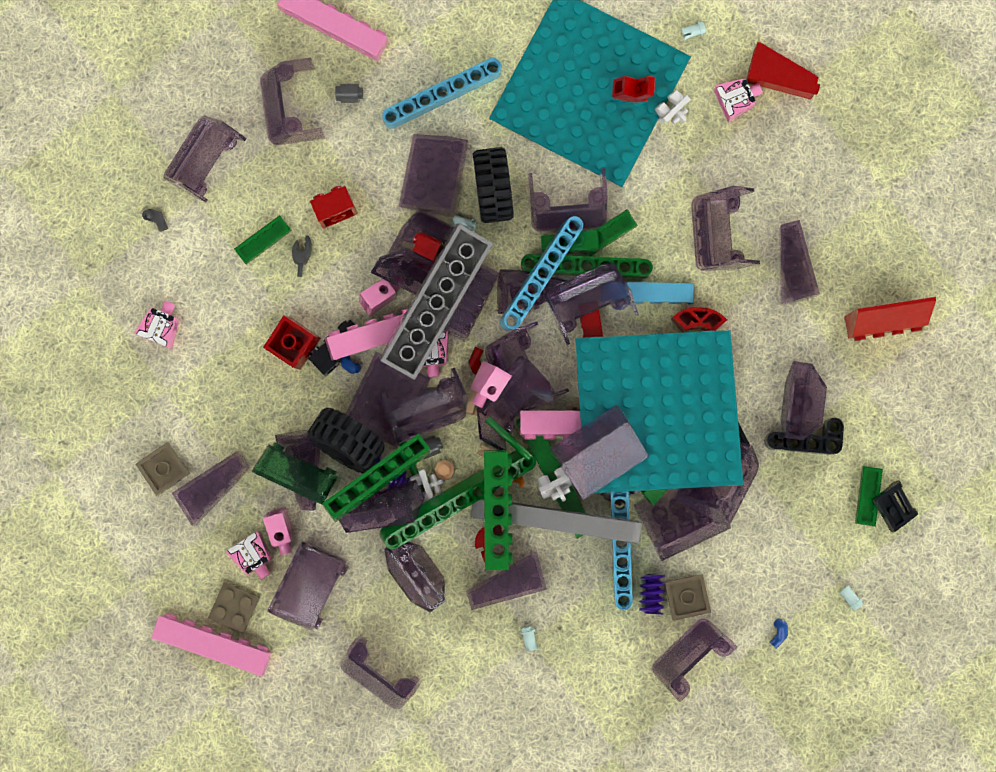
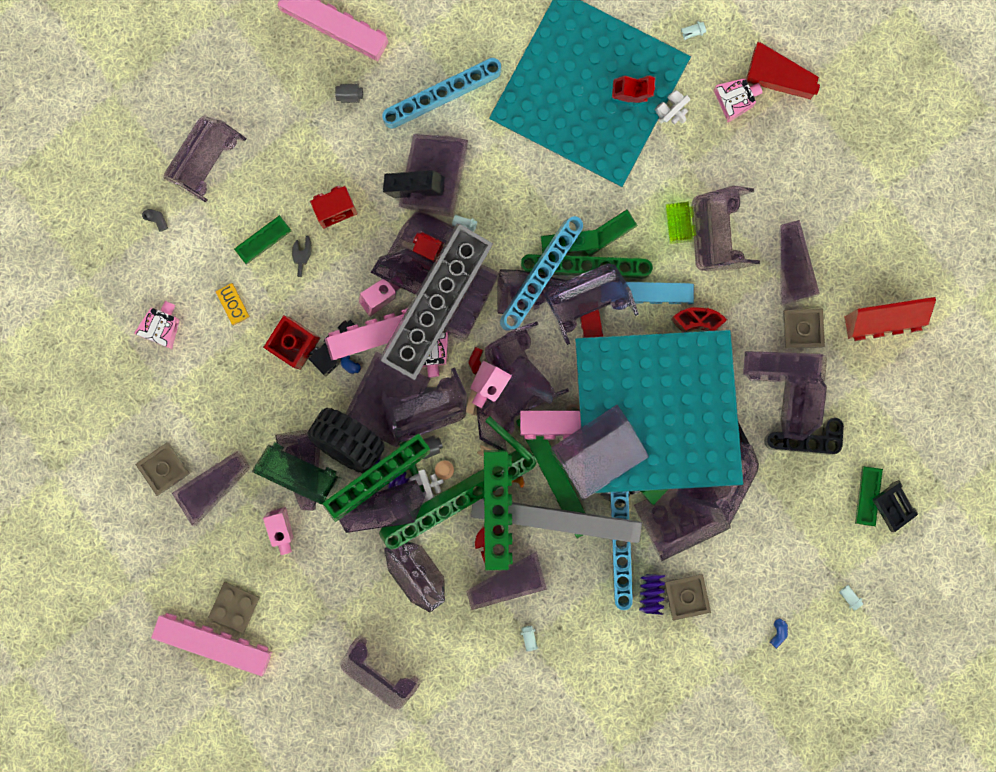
torso [226,531,272,580] -> none
windscreen [260,57,325,146] -> none
windscreen [267,540,349,631] -> none
black tyre [473,147,514,223] -> none
clear purple windscreen [528,167,608,232] -> none
white hips [538,467,575,502] -> none
windscreen [652,619,737,702] -> none
none -> yellow tile [215,283,250,326]
none -> black arch [383,170,445,198]
none -> clear neon green brick [666,201,696,244]
none -> clear purple wedge [743,351,827,384]
none -> dark tan plate [783,309,825,349]

